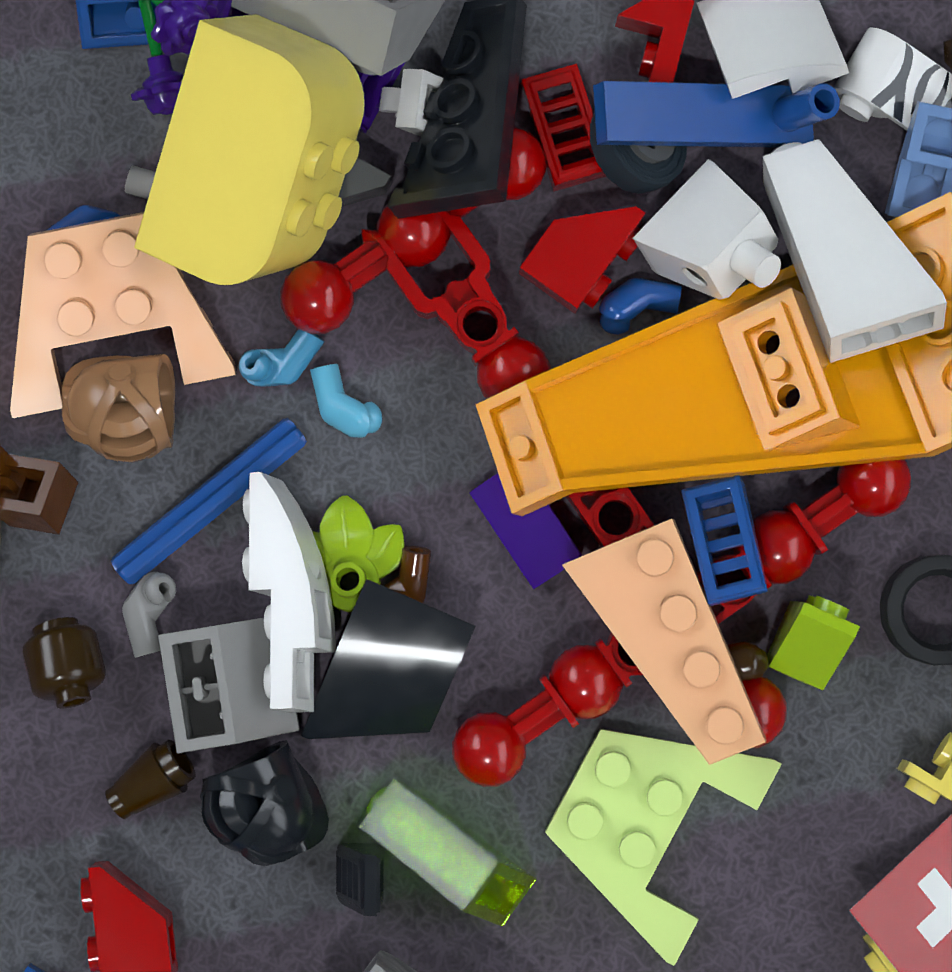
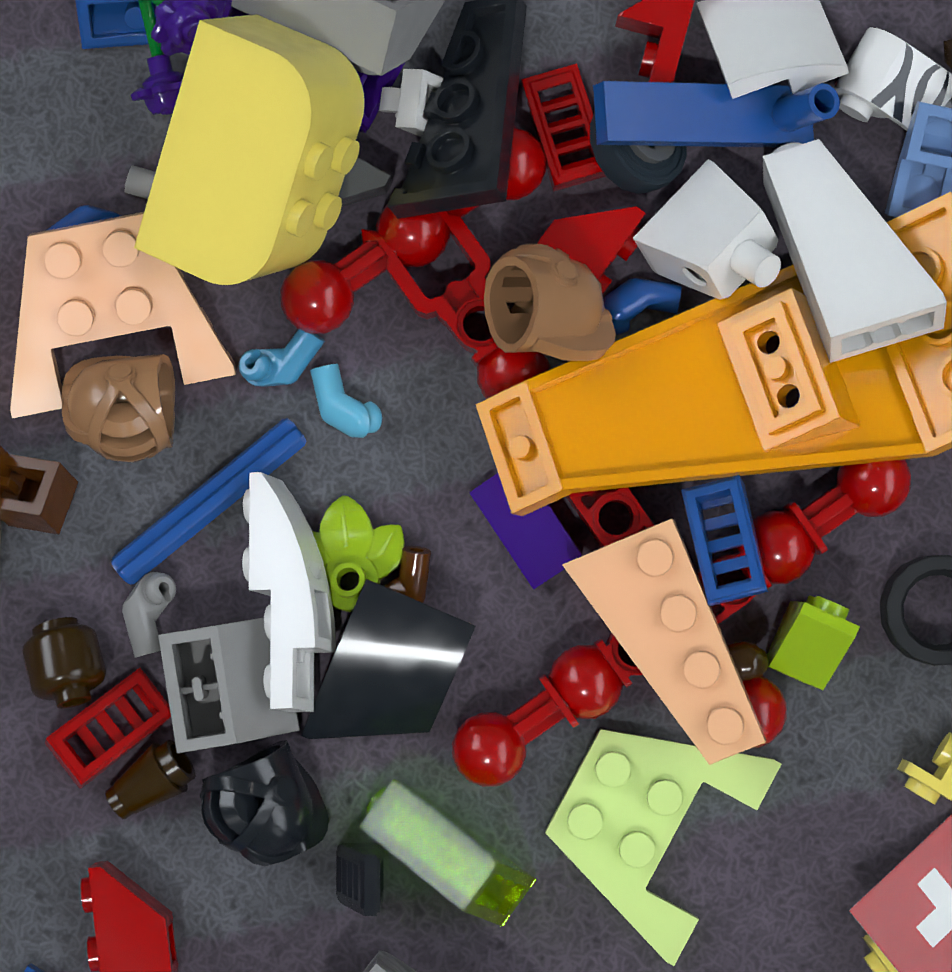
none -> red slope [45,668,171,789]
none -> medium nougat helmet [484,243,616,361]

